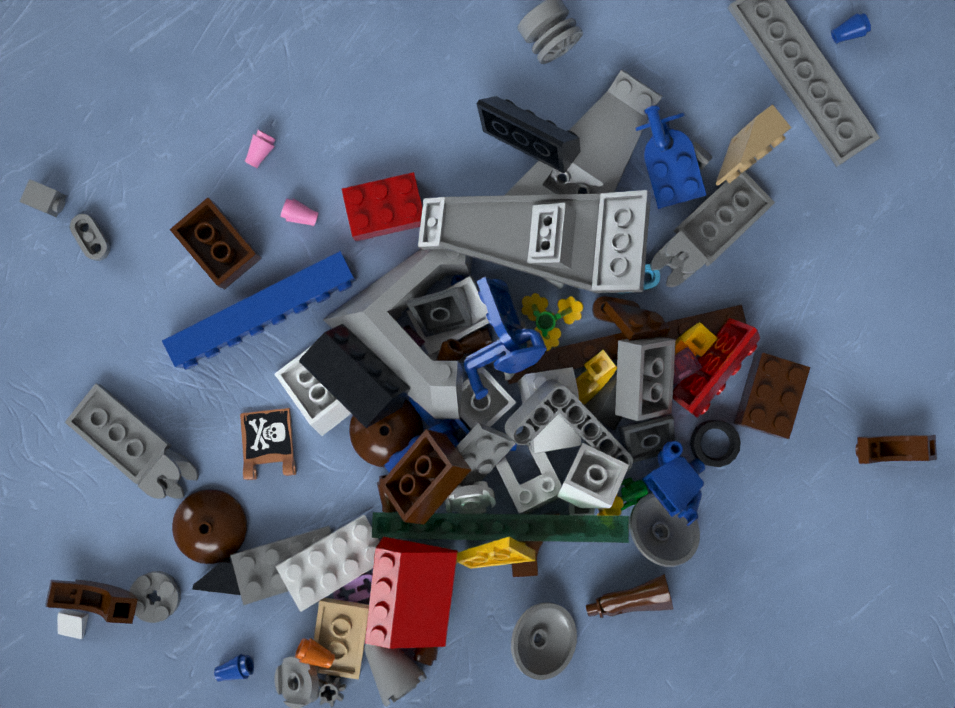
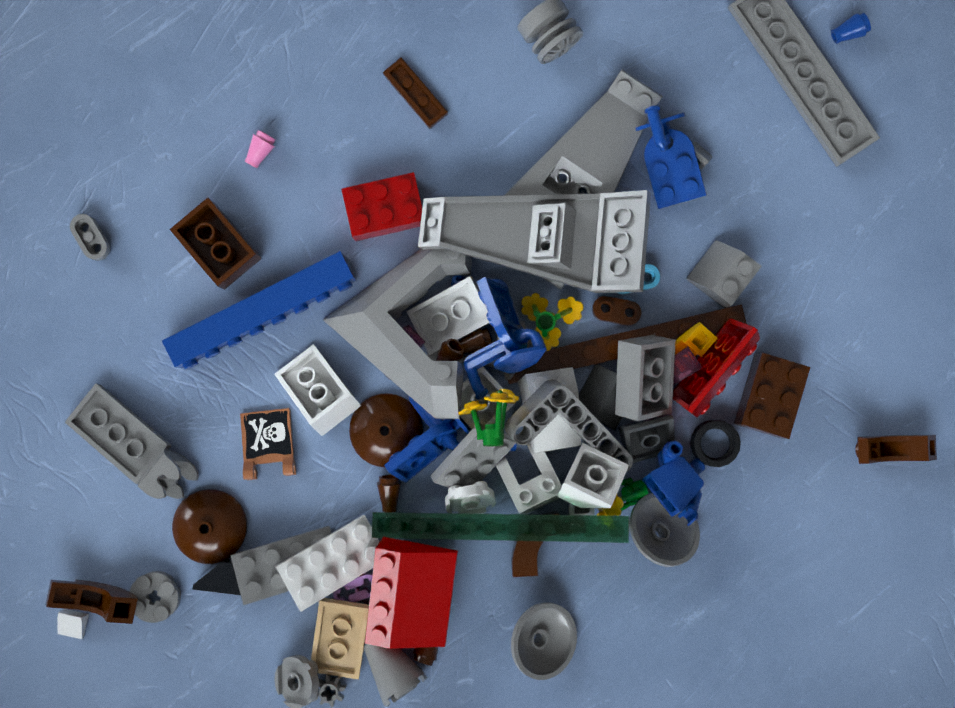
light grey brick [19,179,66,218] -> none
blue cone [214,654,254,682] -> none
bright pink cone [280,198,319,226] -> none
orange cone [295,638,335,669] -> none
black slope [299,324,410,428] -> none
reddish brown brick [380,429,472,524] -> none
dark grey slope [407,287,472,337] -> none
yellow wing [457,536,535,569] -> none
black slope [476,96,581,174] -> none
yellow slope [576,350,617,405] -> none
reddish brown piece [586,574,674,618] -> none
reddish brown wing [603,301,671,341] -> none
light grey hinge [650,170,775,287] -> none
tan slope [716,104,791,186] -> none
none -> reddish brown tile [383,57,448,129]
none -> green plant [458,389,519,447]
none -> light grey slope [686,240,762,308]

